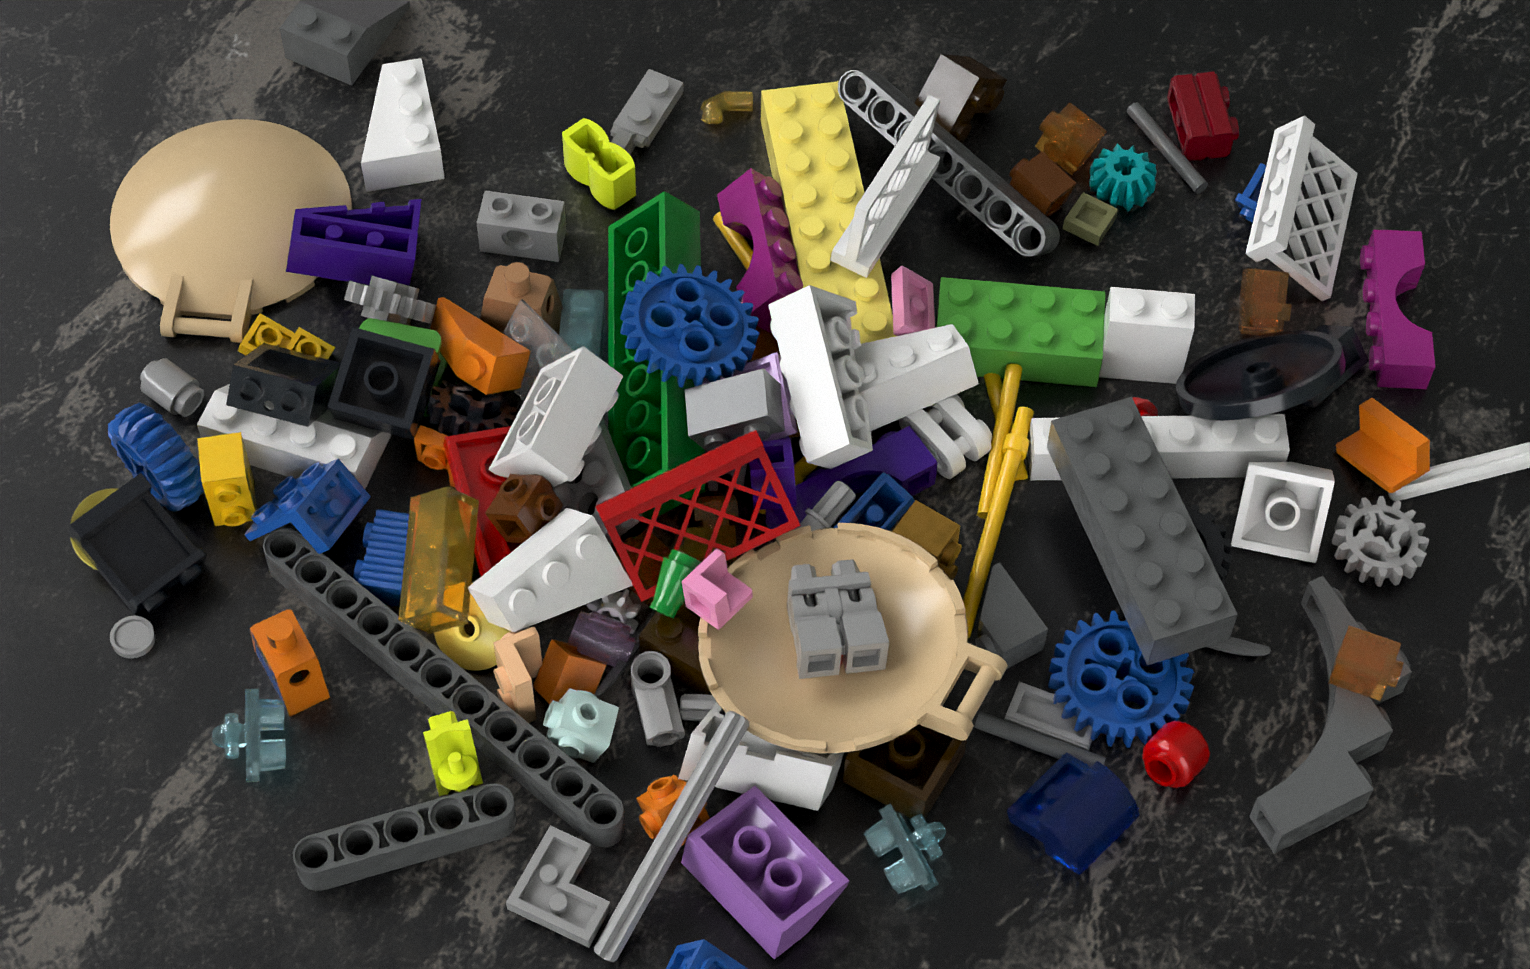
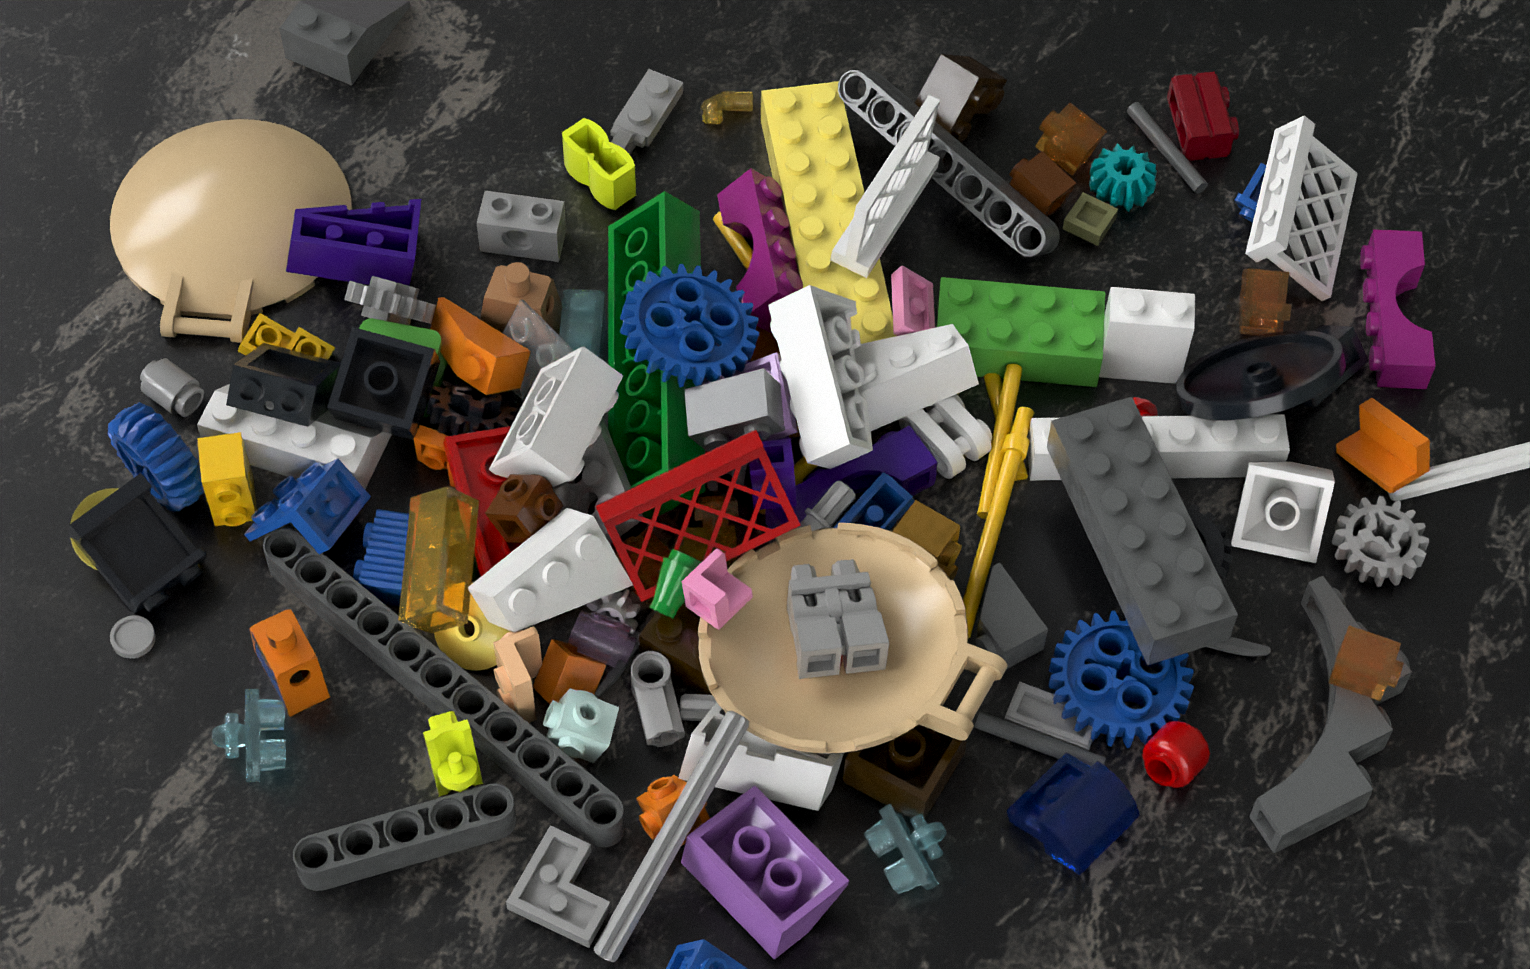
white wedge [361,58,445,192] -> none

